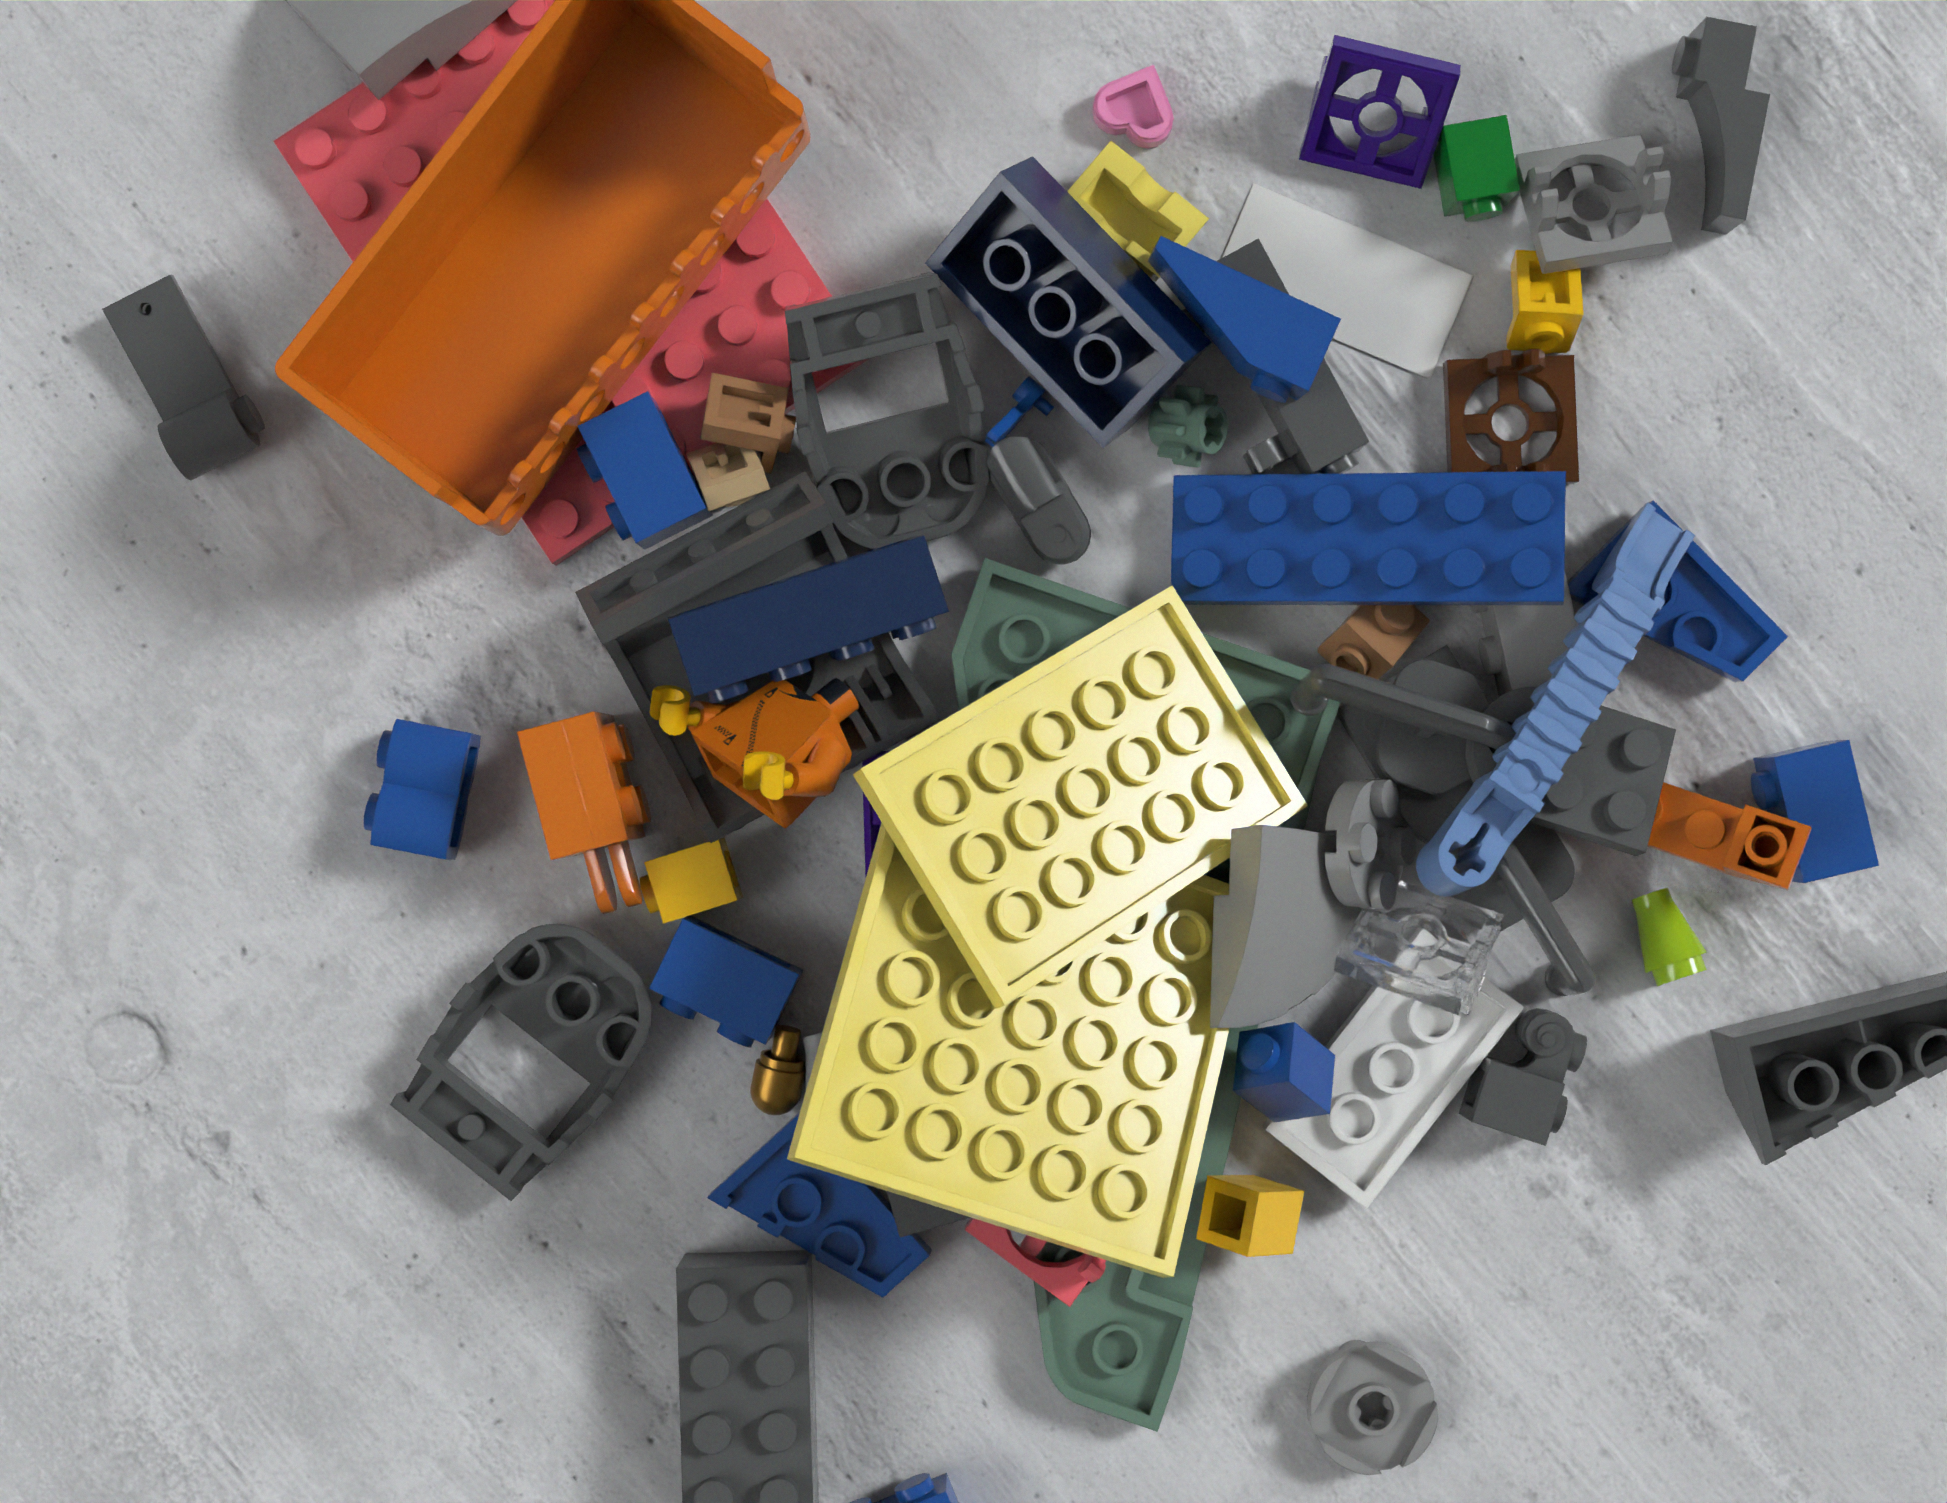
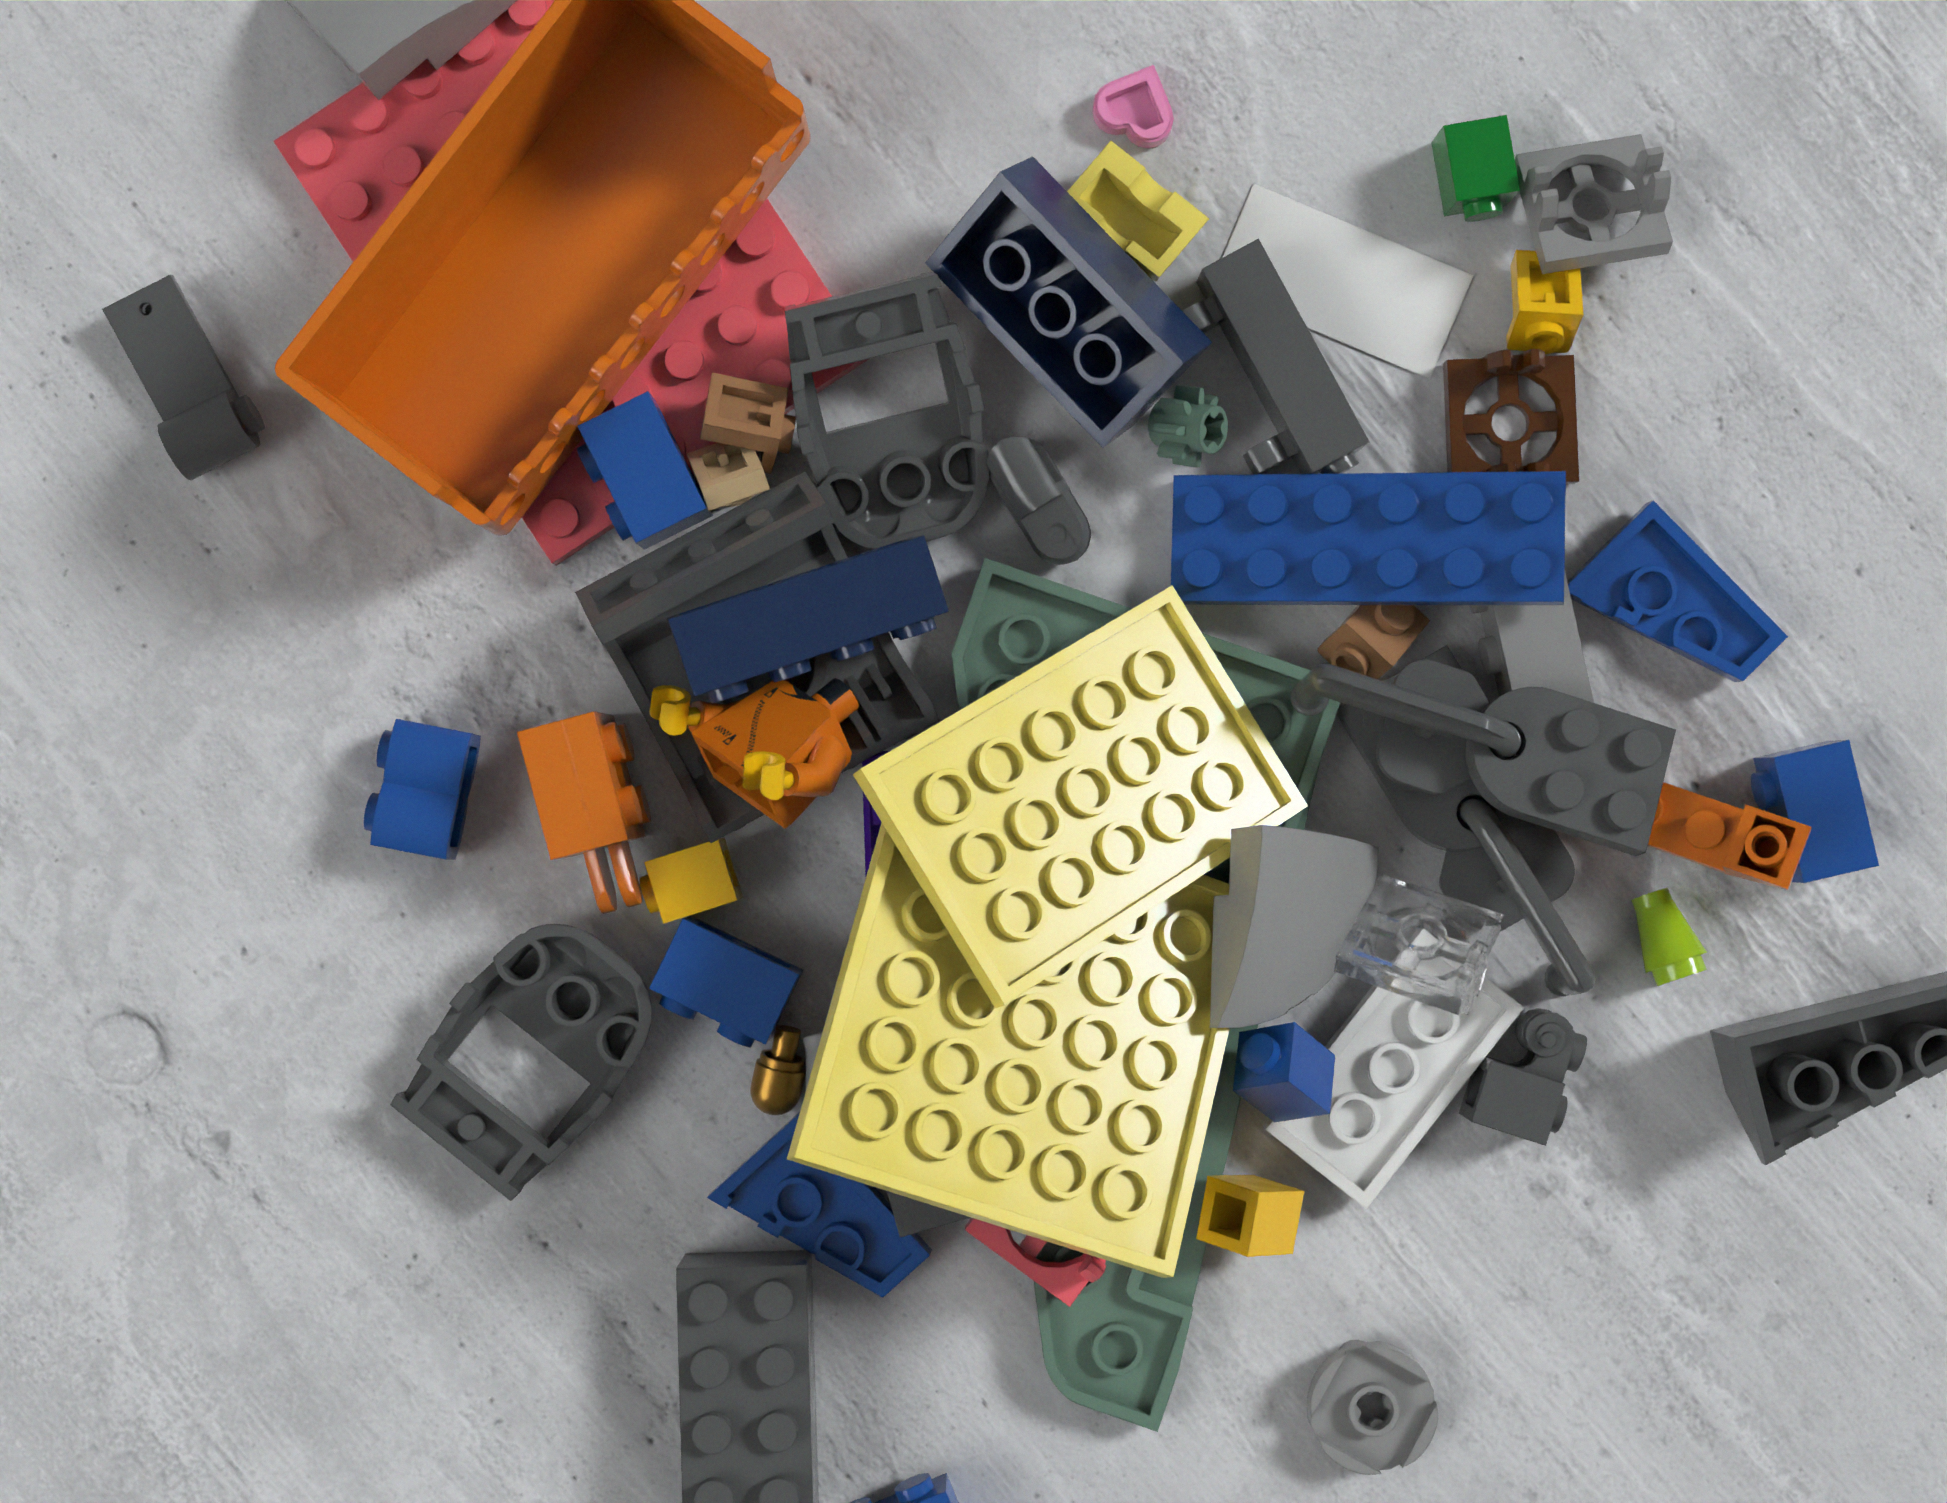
blue piece [985,376,1054,447] -> none
blue slope [1148,236,1341,403] -> none
dark purple piece [1299,35,1461,189] -> none
light grey plate [1325,779,1417,910] -> none
medium blue piece [1416,503,1695,897] -> none
dark grey slope [1672,16,1770,235] -> none

